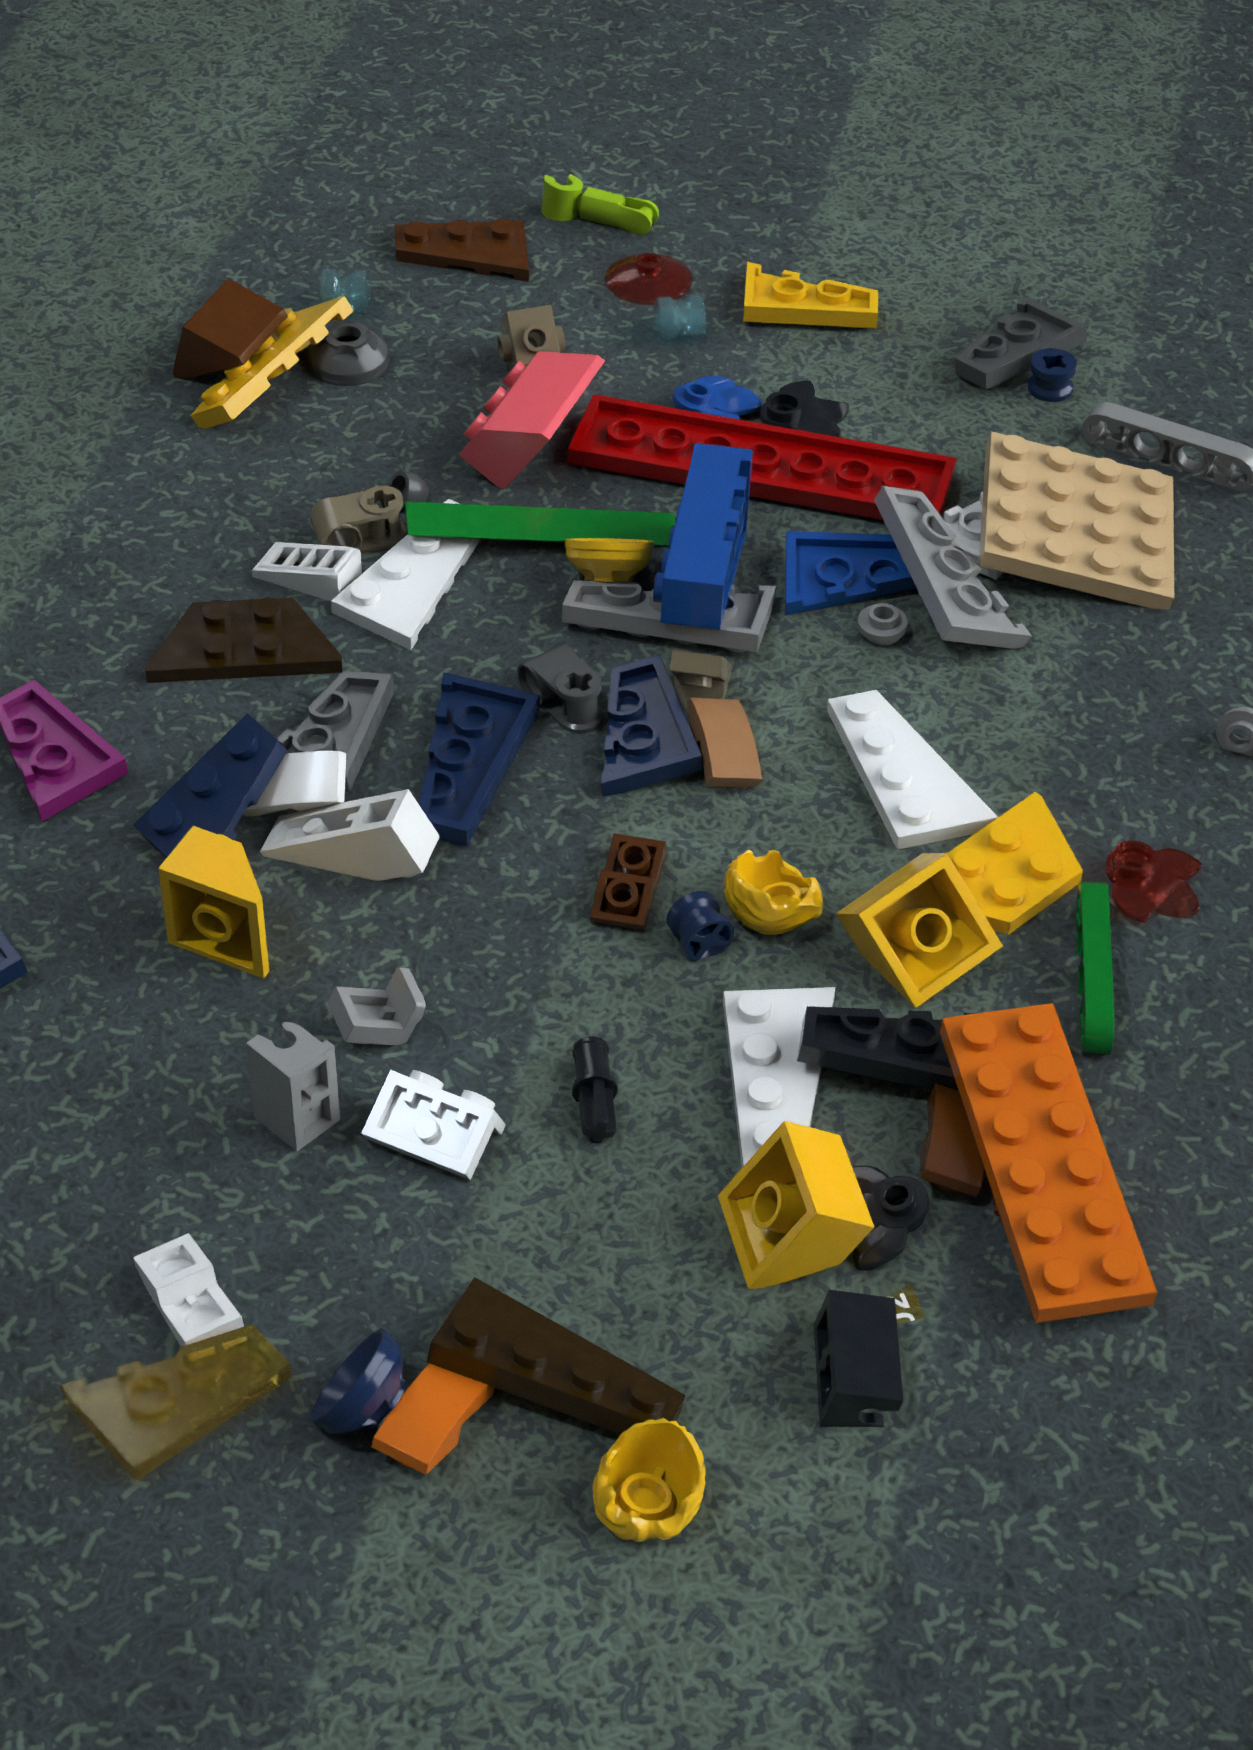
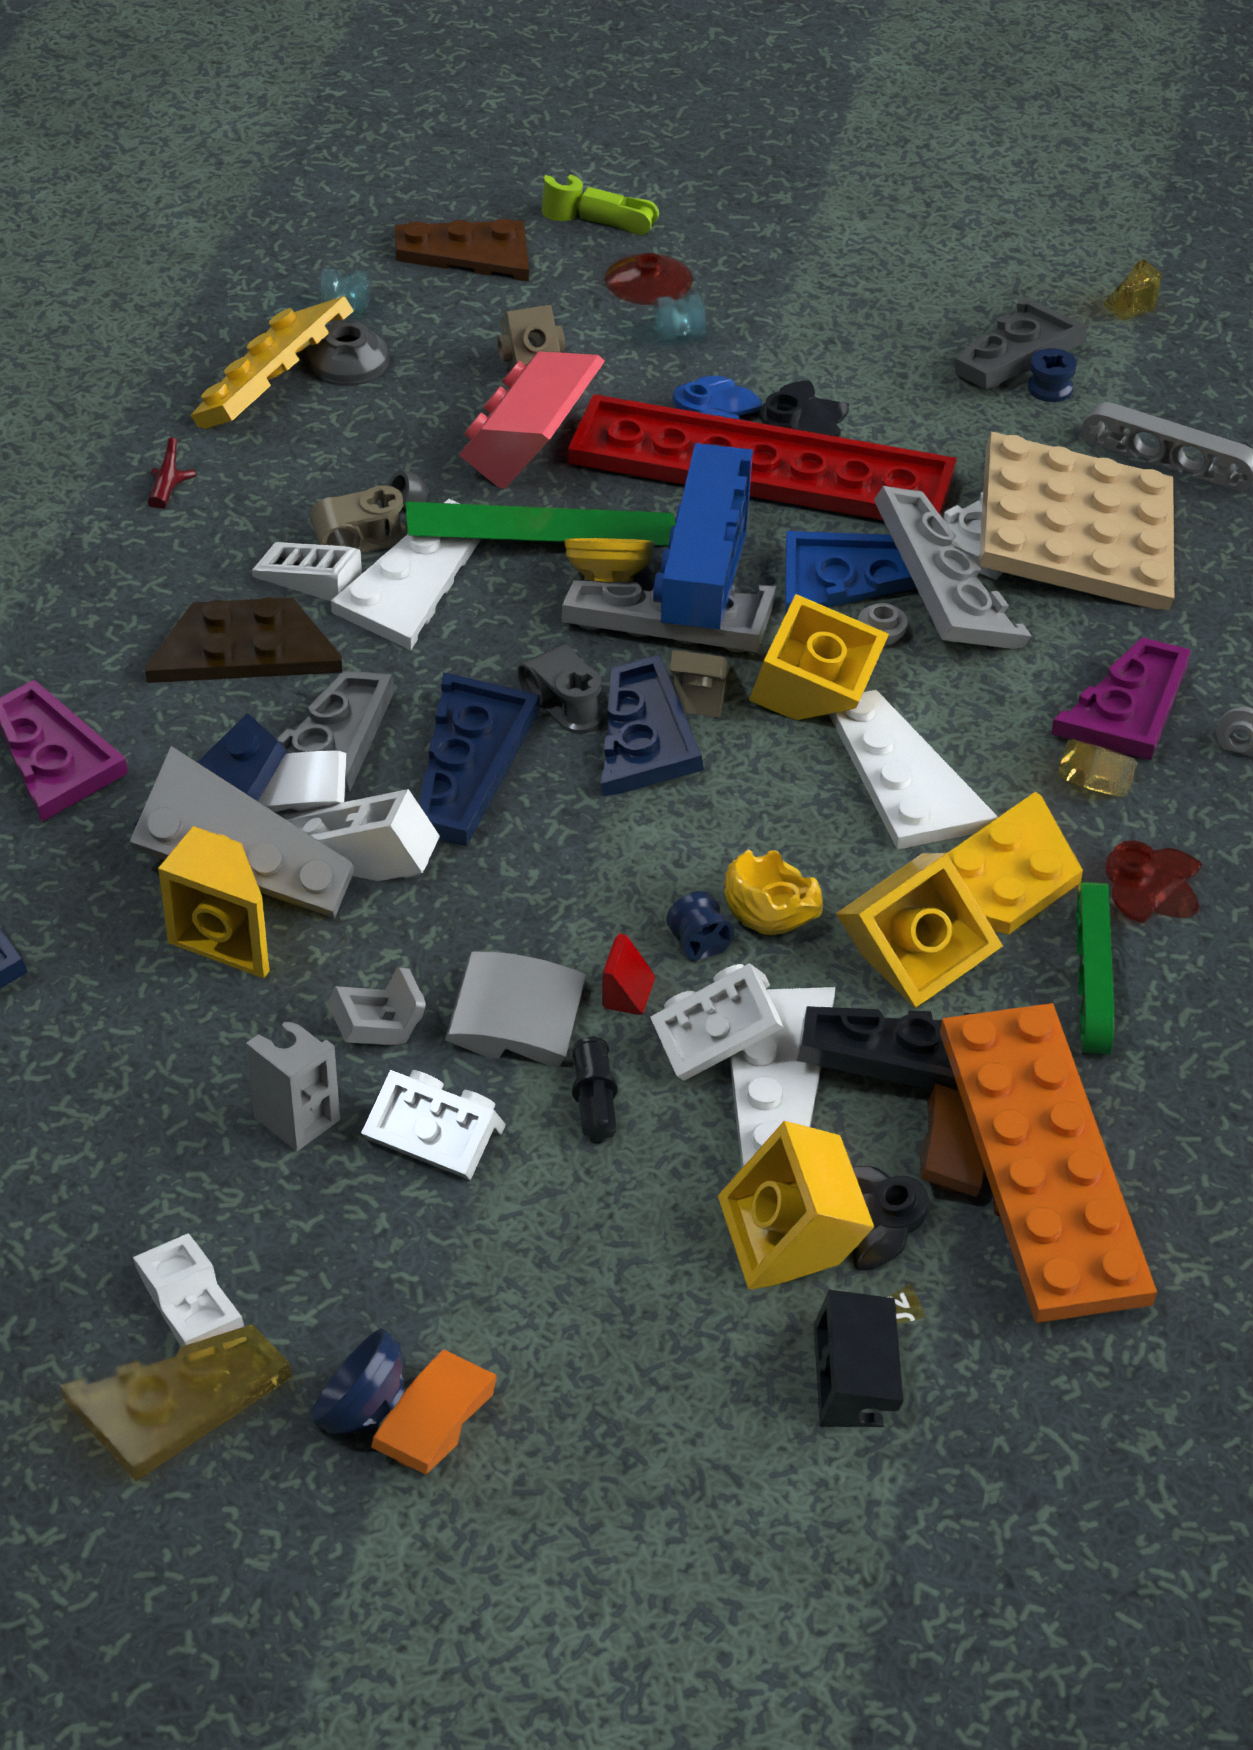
reddish brown slope [173,278,288,380] -> none
dark brown wing [427,1277,686,1435] -> none
reddish brown slope [590,833,667,931] -> none
yellow hair [593,1418,706,1542] -> none
medium nougat slope [687,698,762,788] -> none
yellow wing [743,262,878,329] -> none
none -> light grey wing [129,746,355,918]
none -> dark red bar [148,437,196,509]
none -> light grey slope [445,952,586,1067]
none -> red slope [602,933,655,1015]
none -> white bracket [650,963,784,1081]
none -> yellow slope [749,594,889,720]
none -> magenta wing [1051,637,1191,760]
none -> clear yellow slope [1058,739,1138,797]
none -> clear yellow slope [1104,259,1162,321]

